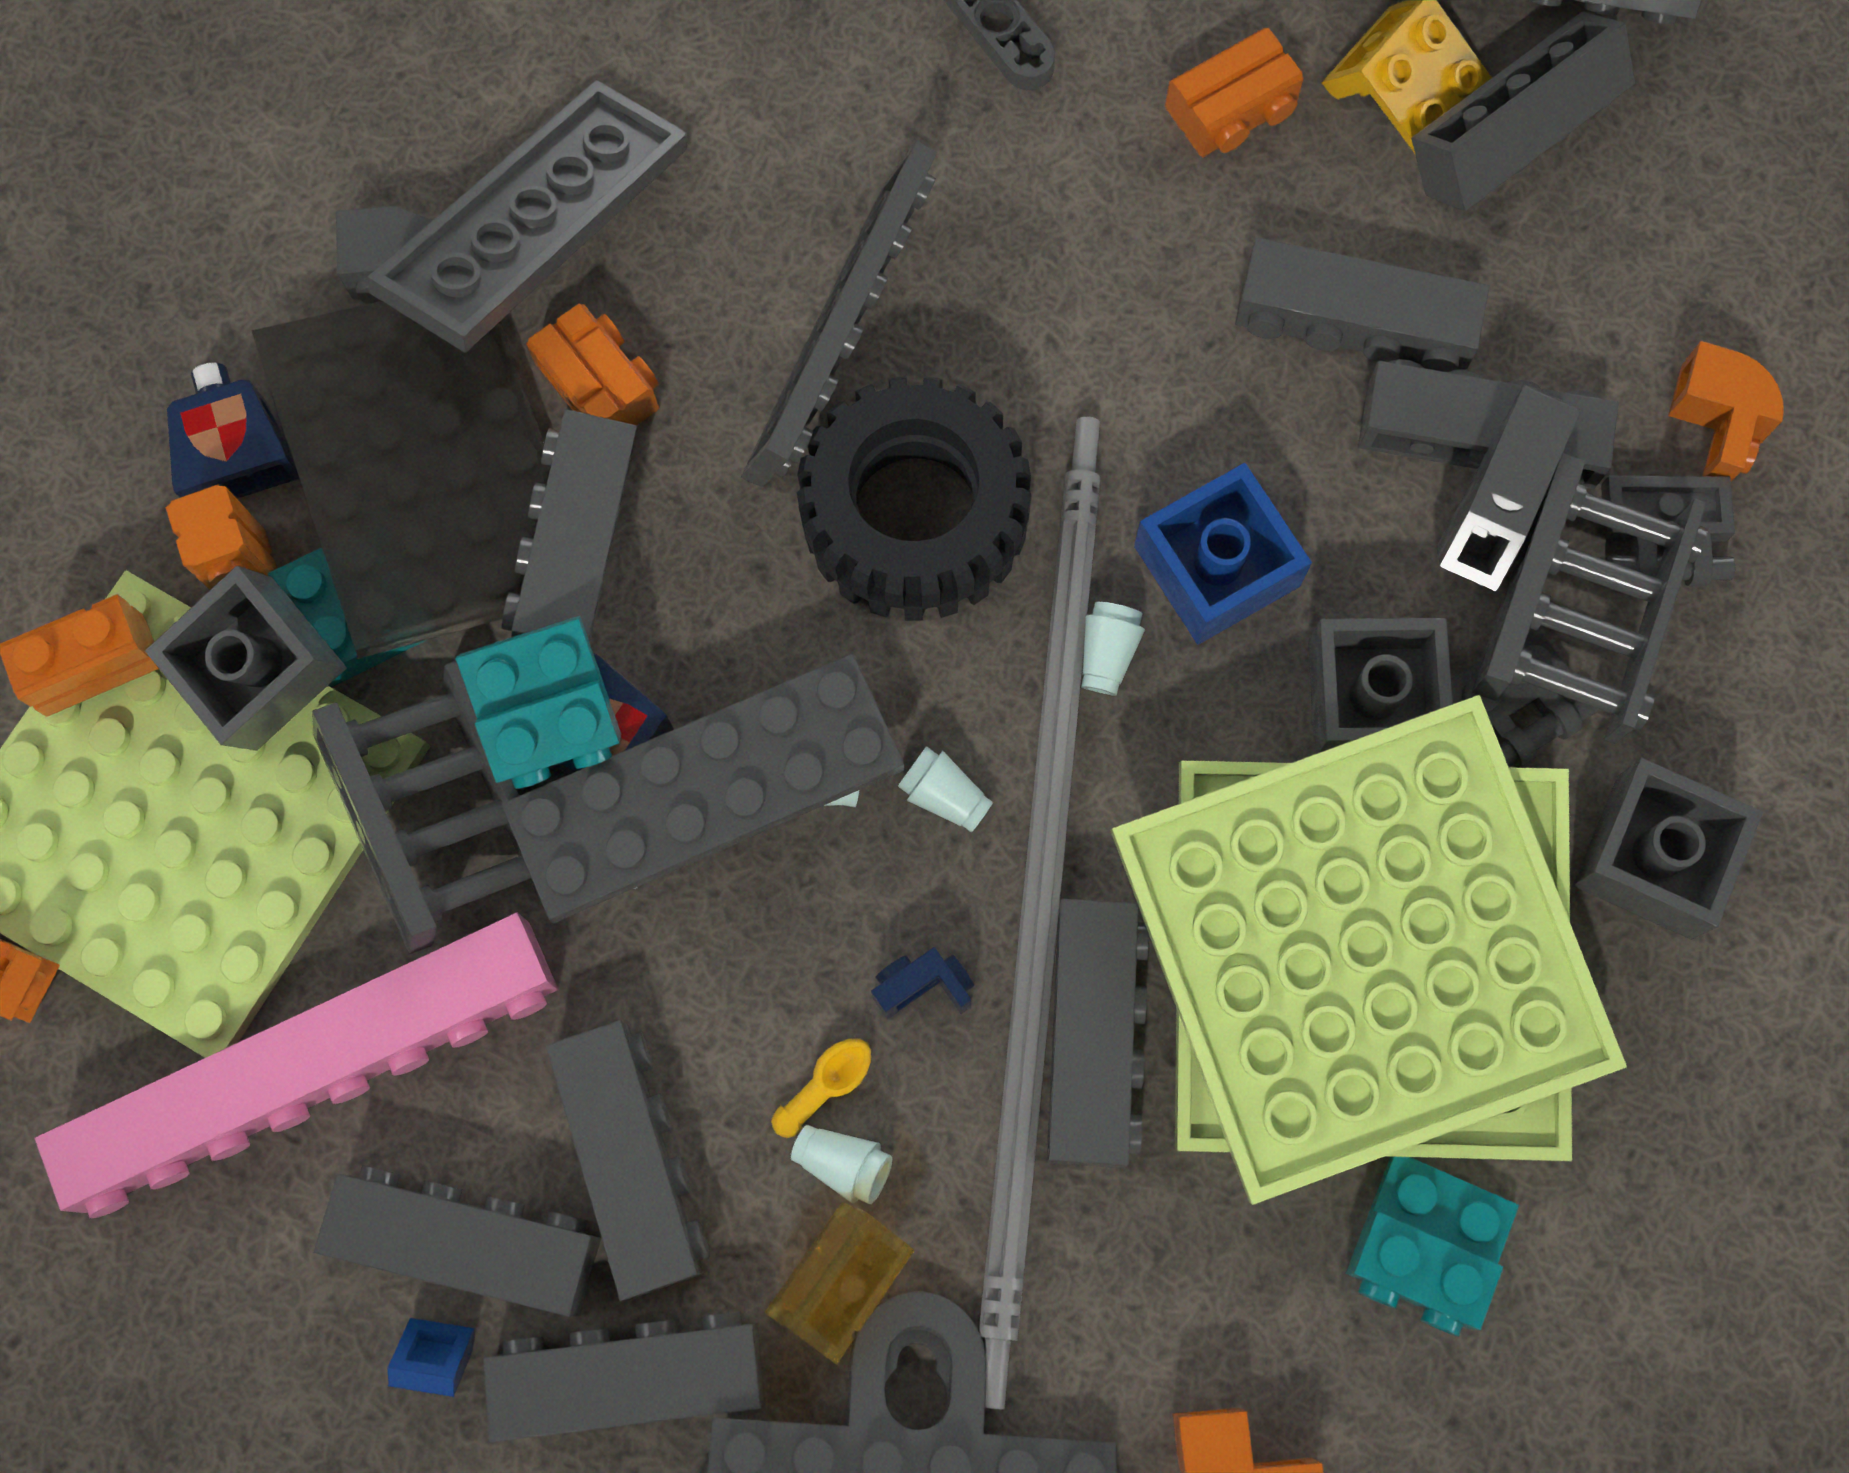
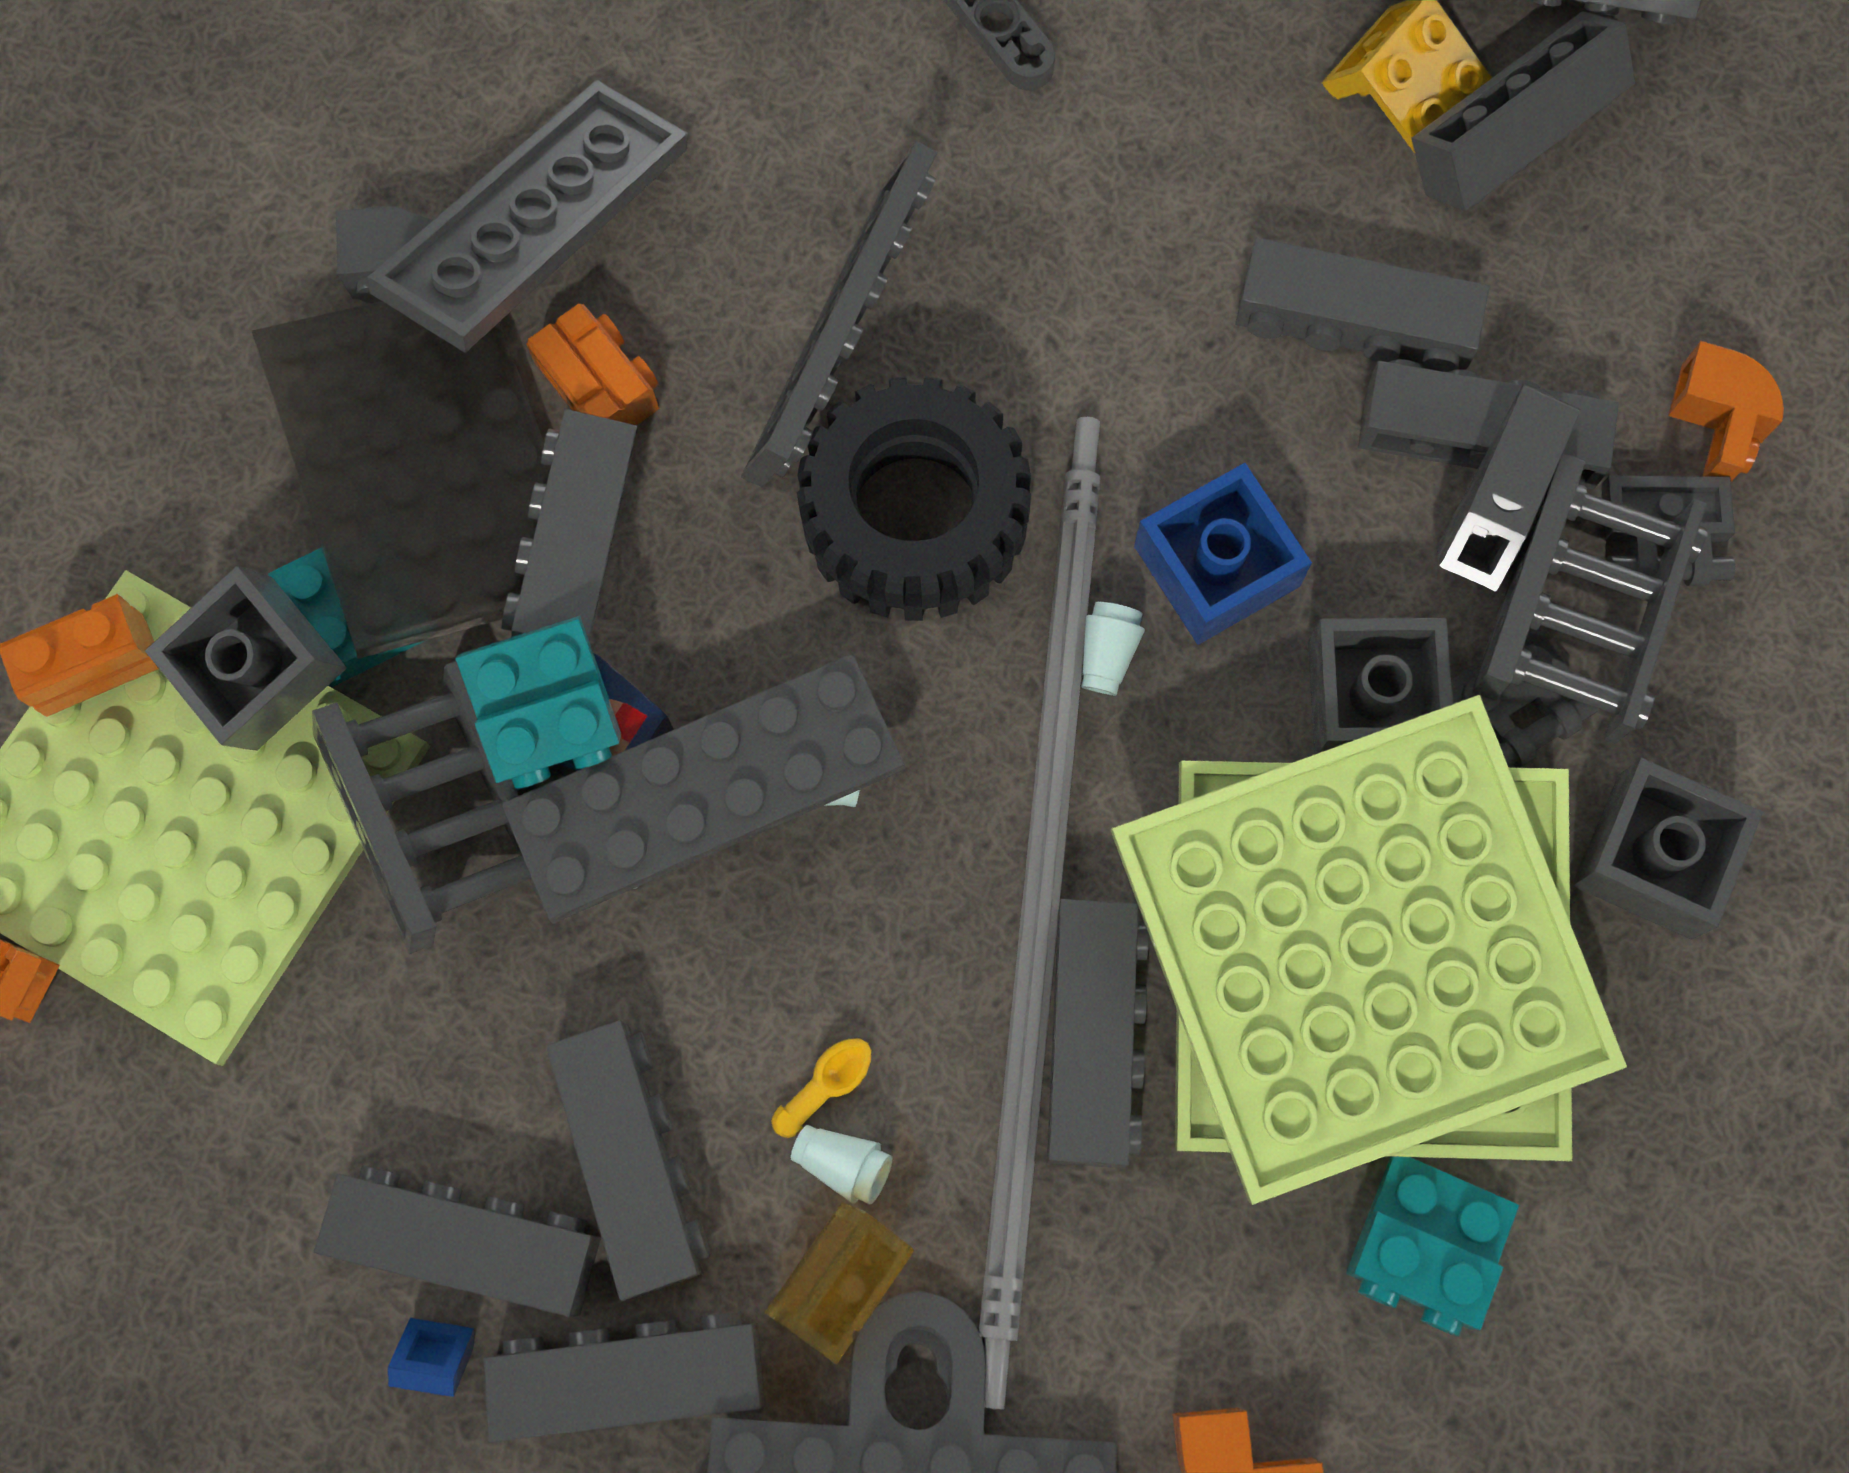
bright pink brick [35,912,559,1218] -> none
orange brick [165,484,278,590] -> none
dark blue torso [167,363,302,499] -> none
dark blue bracket [871,947,974,1019] -> none
light aqua cone [898,746,993,832] -> none
orange brick [1165,28,1304,158] -> none

